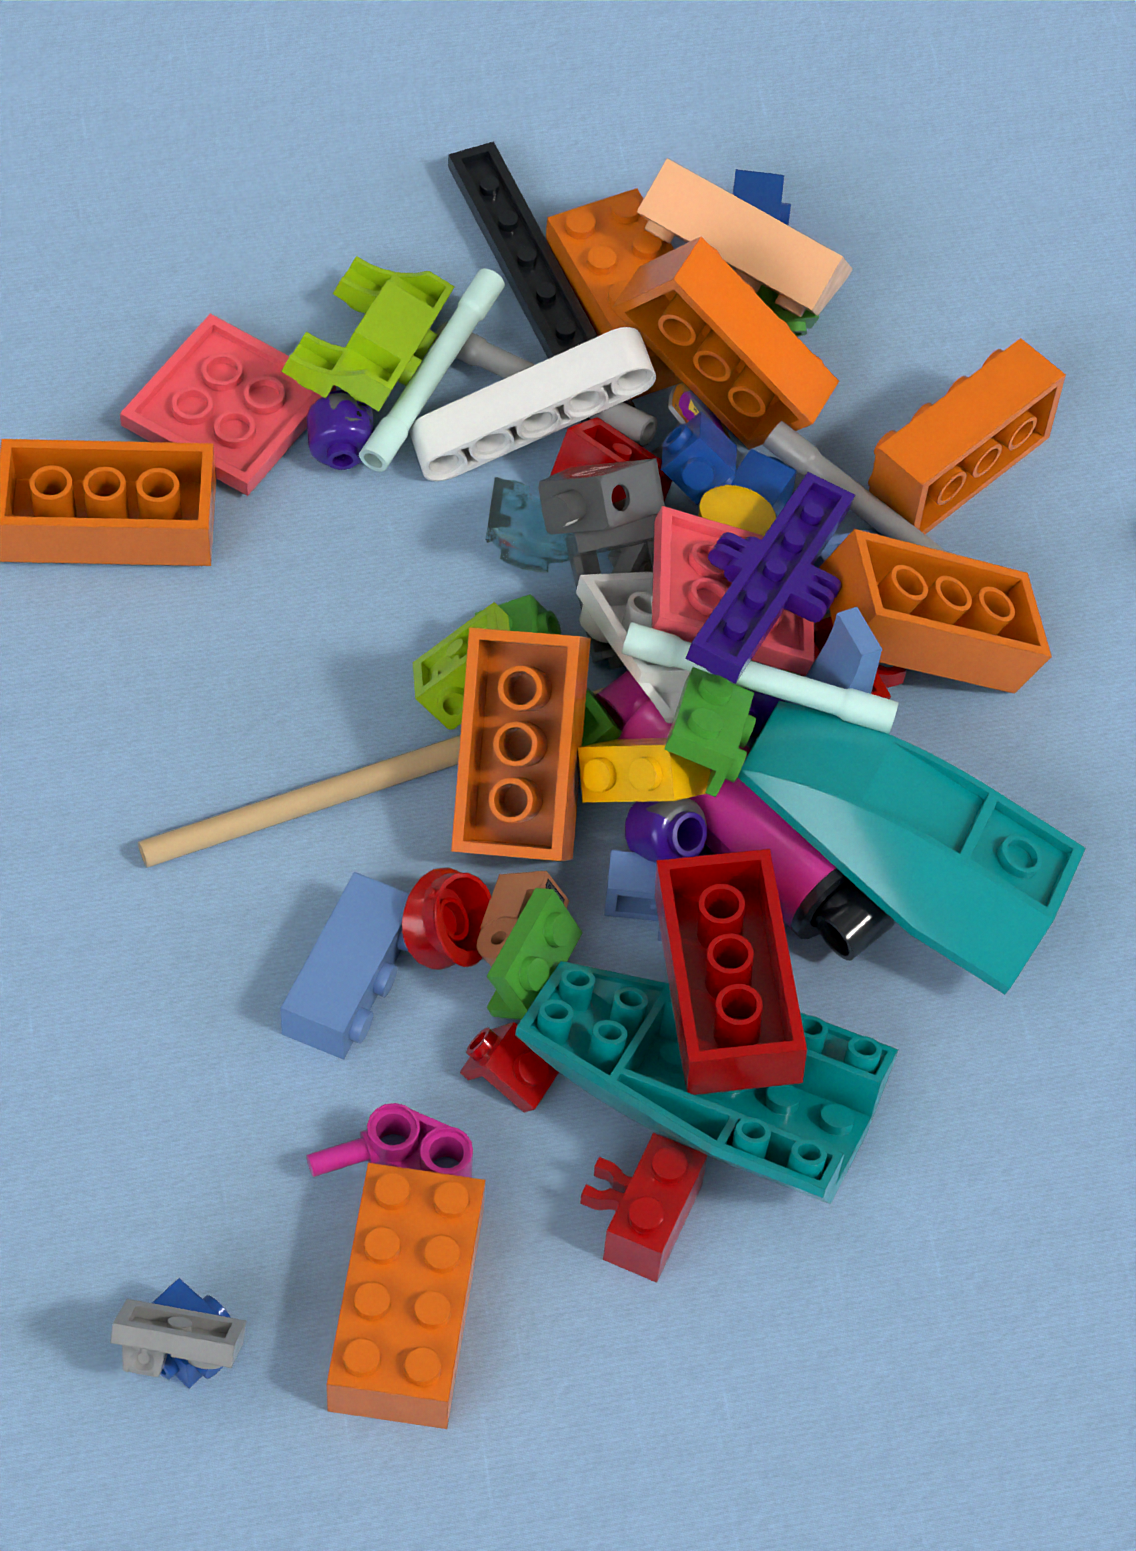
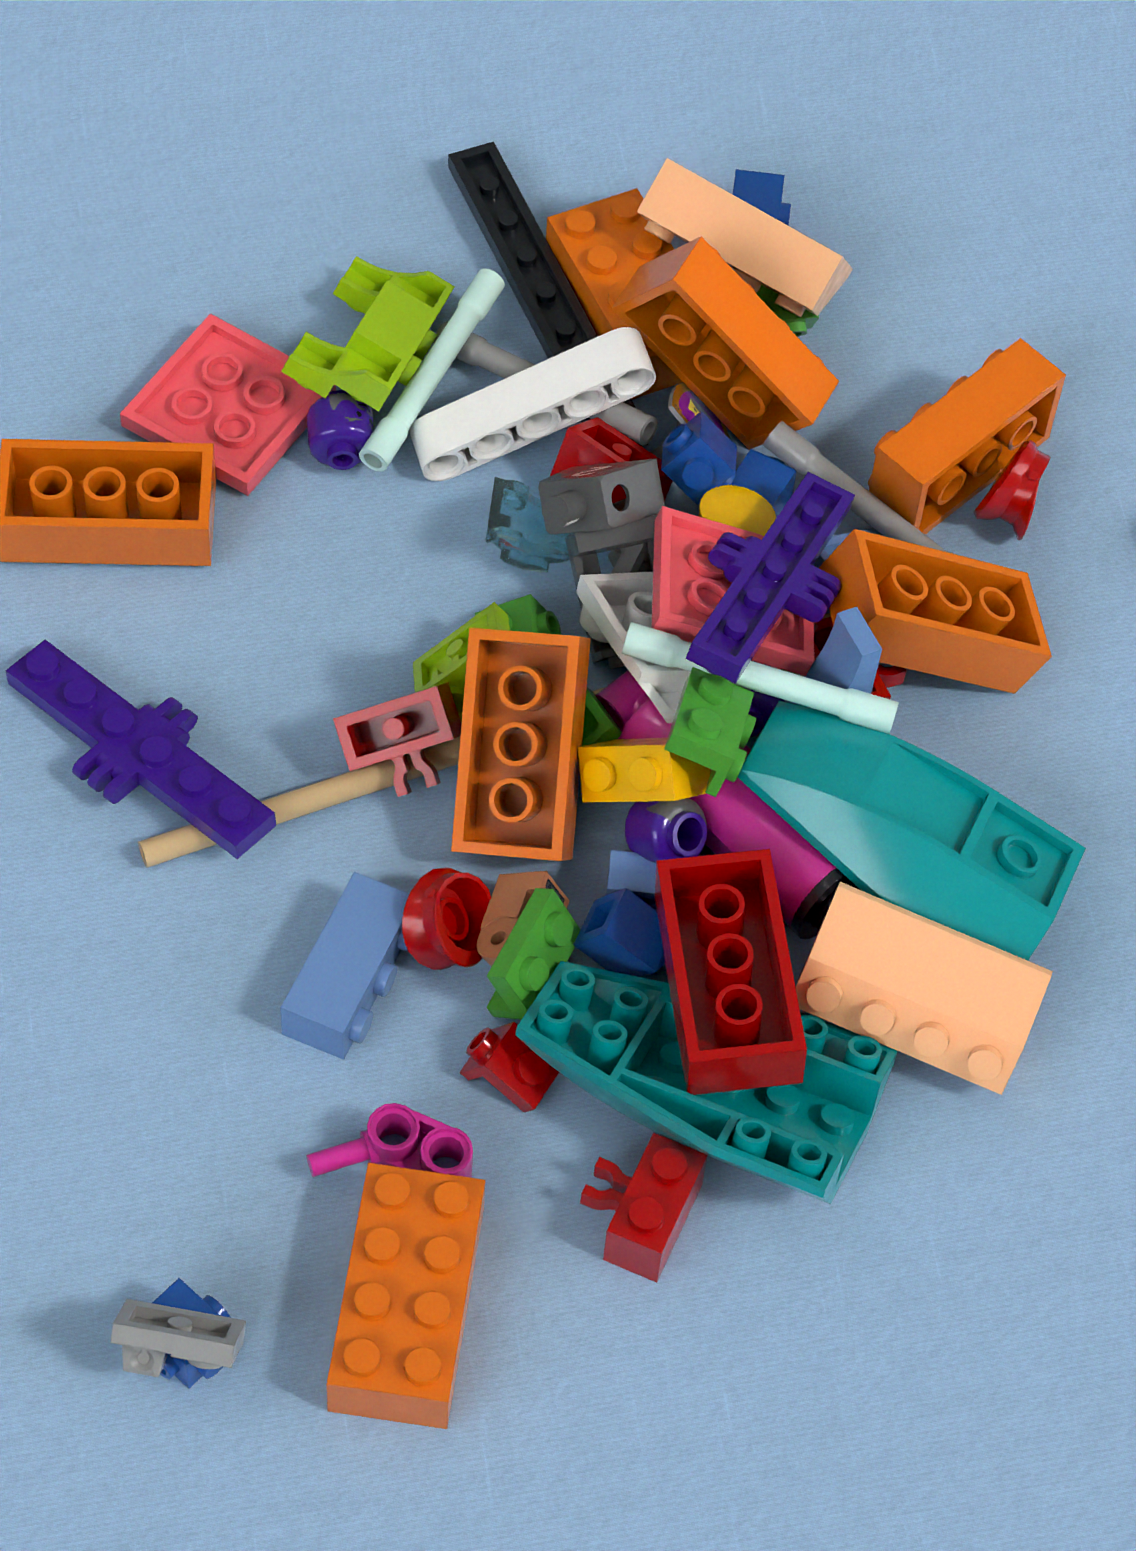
none -> dark purple hinge [5,640,276,859]
none -> brick [333,682,461,797]
none -> blue brick [573,888,665,977]
none -> light nougat slope [795,882,1053,1095]
none -> red piece [973,439,1051,540]

